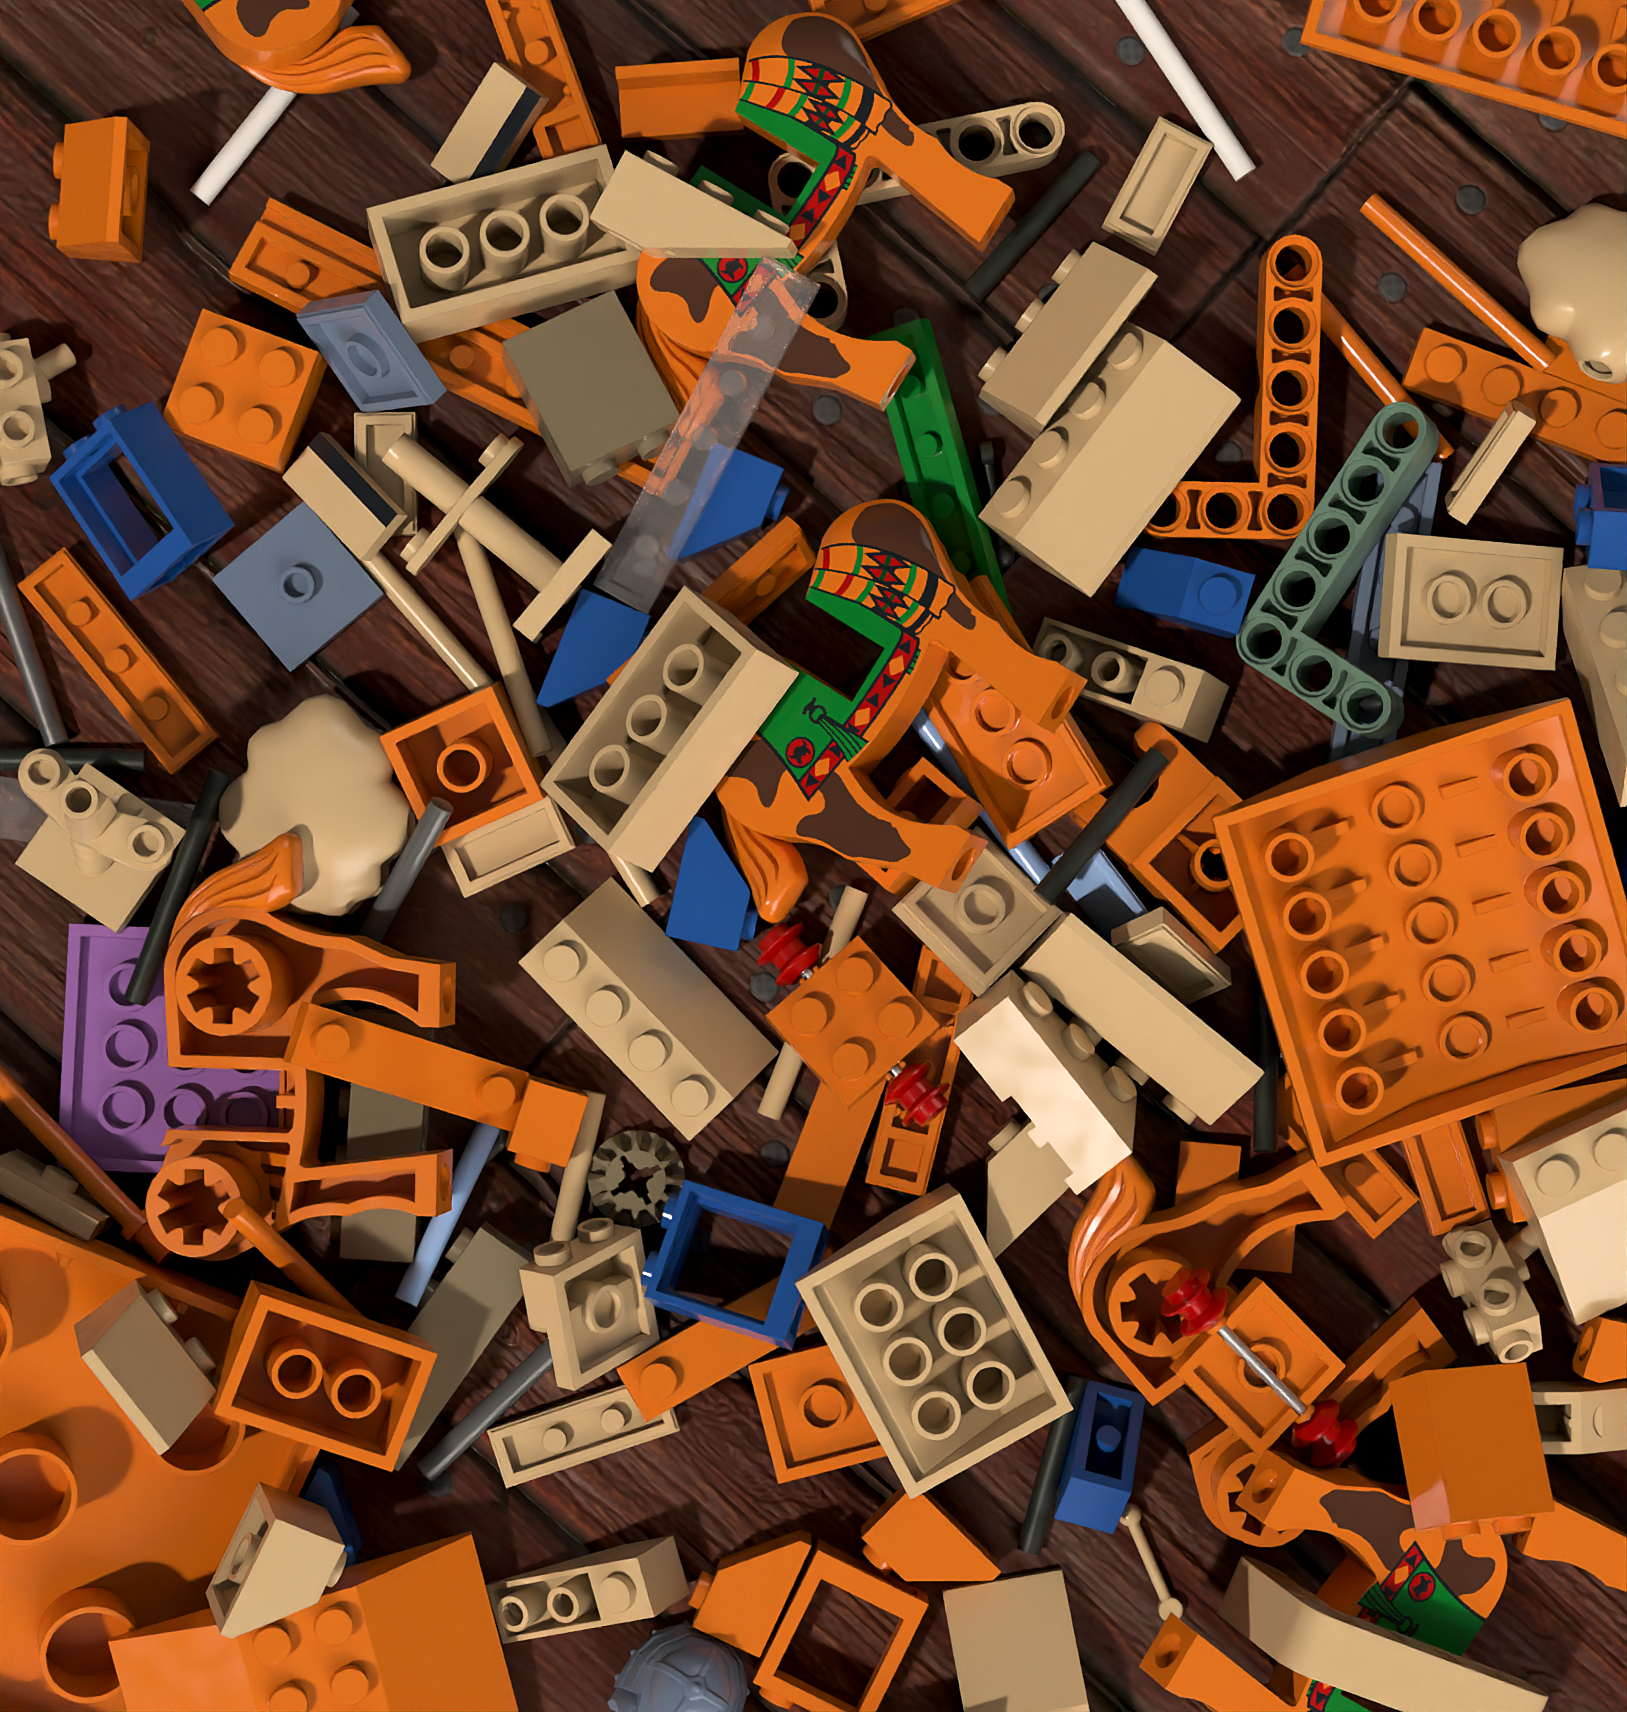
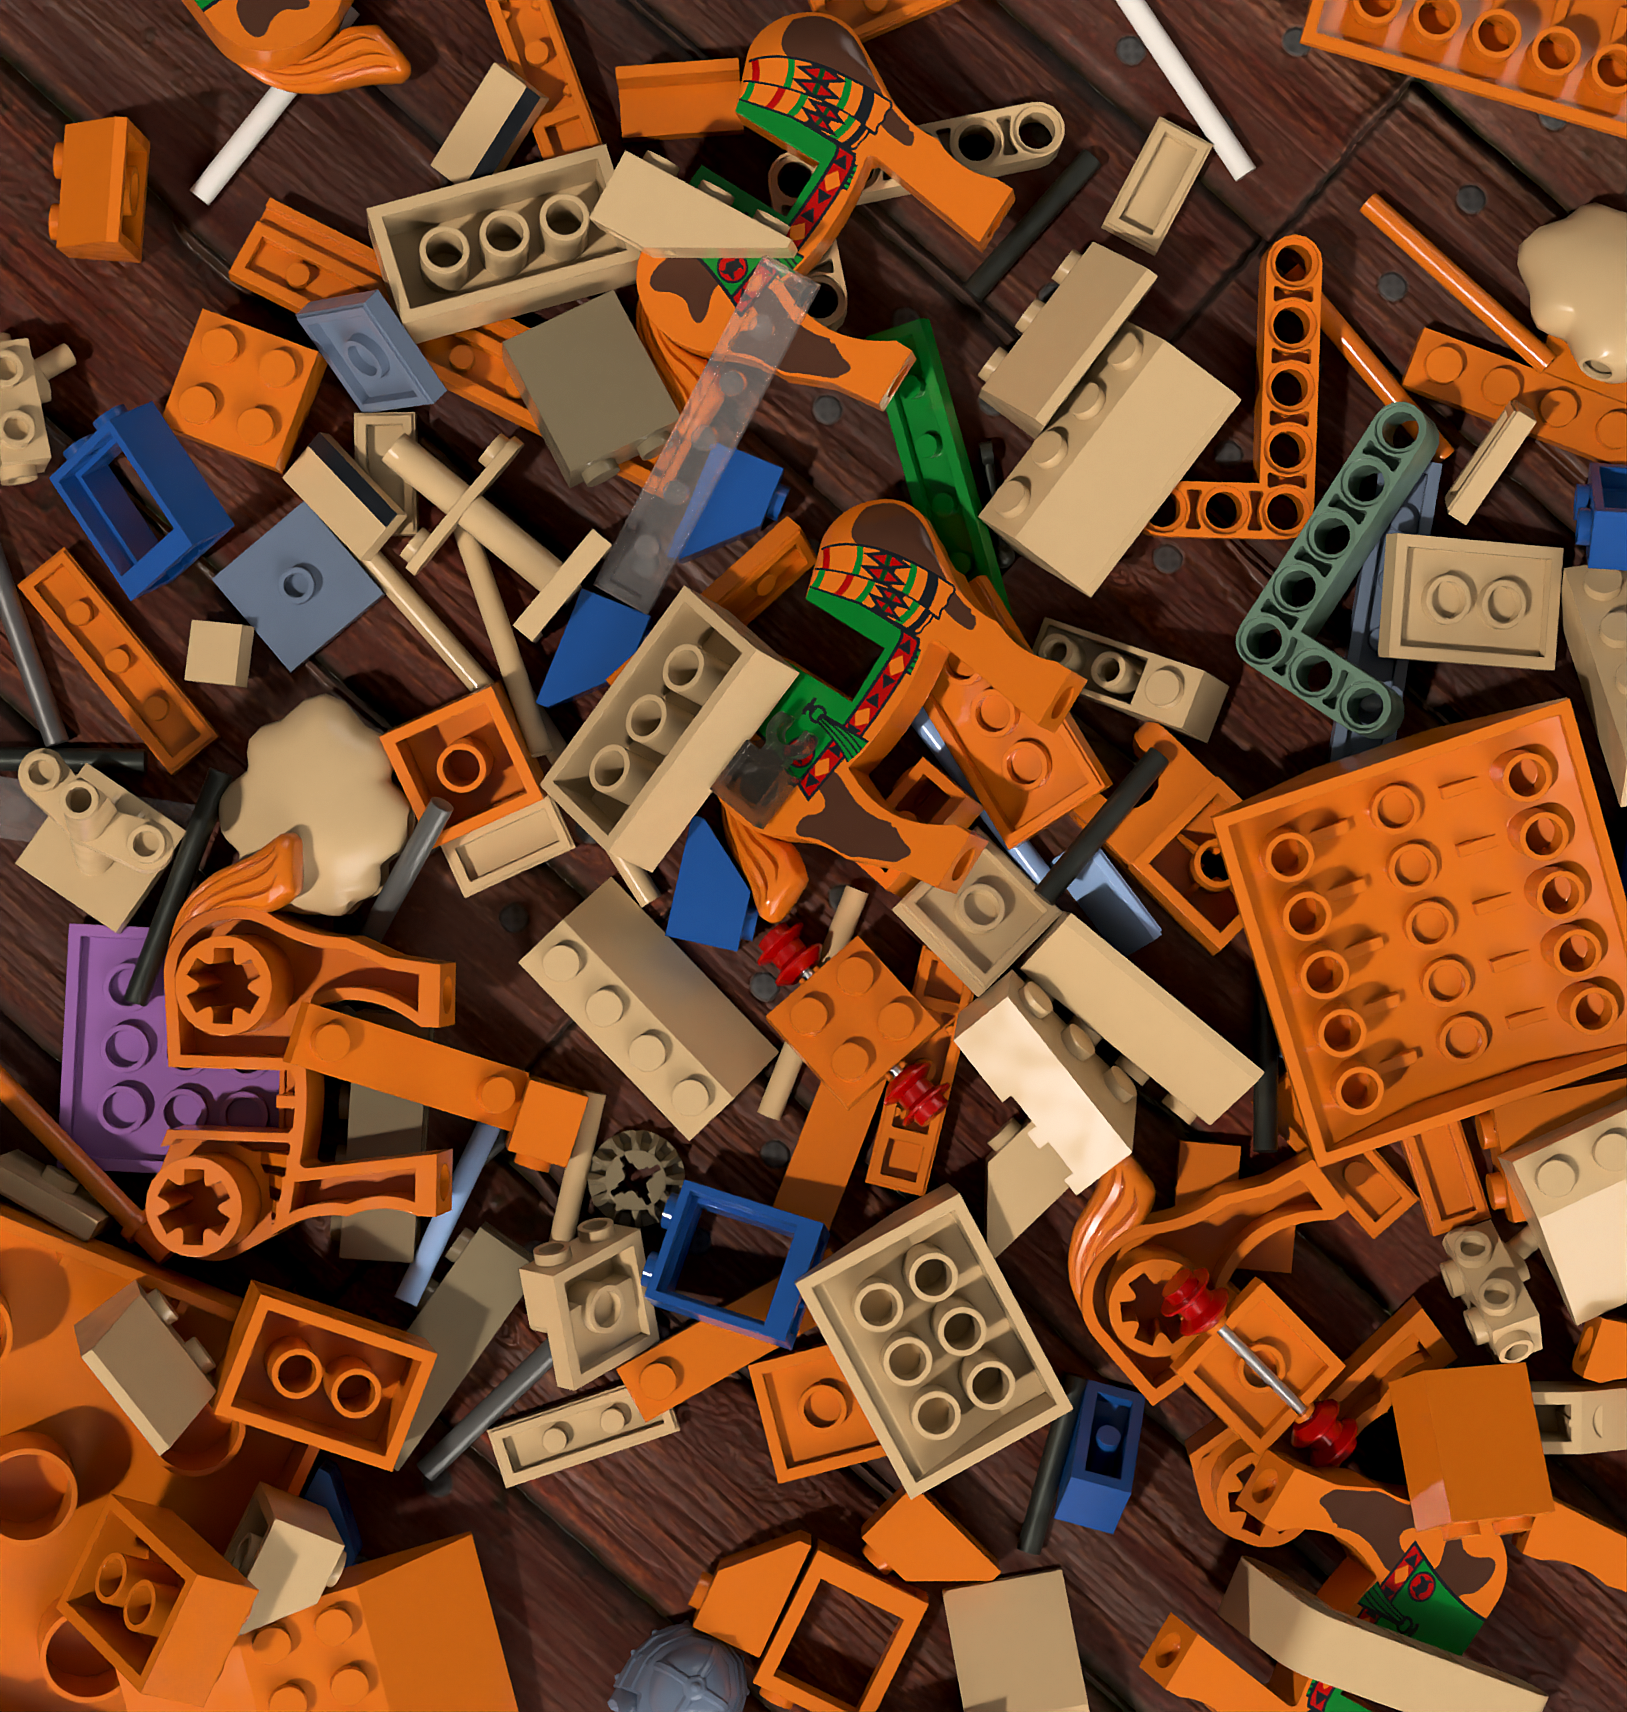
orange bar [223,1198,366,1318] -> none
tan slope [486,1535,690,1644] -> none
tan tile [1111,906,1232,1006] -> none
blue slope [1113,546,1255,639] -> none
tan hinge [1119,1502,1183,1621] -> none
none -> orange brick [56,1493,259,1707]
none -> tan tile [184,620,255,688]
none -> clear smoke plate [710,711,819,829]

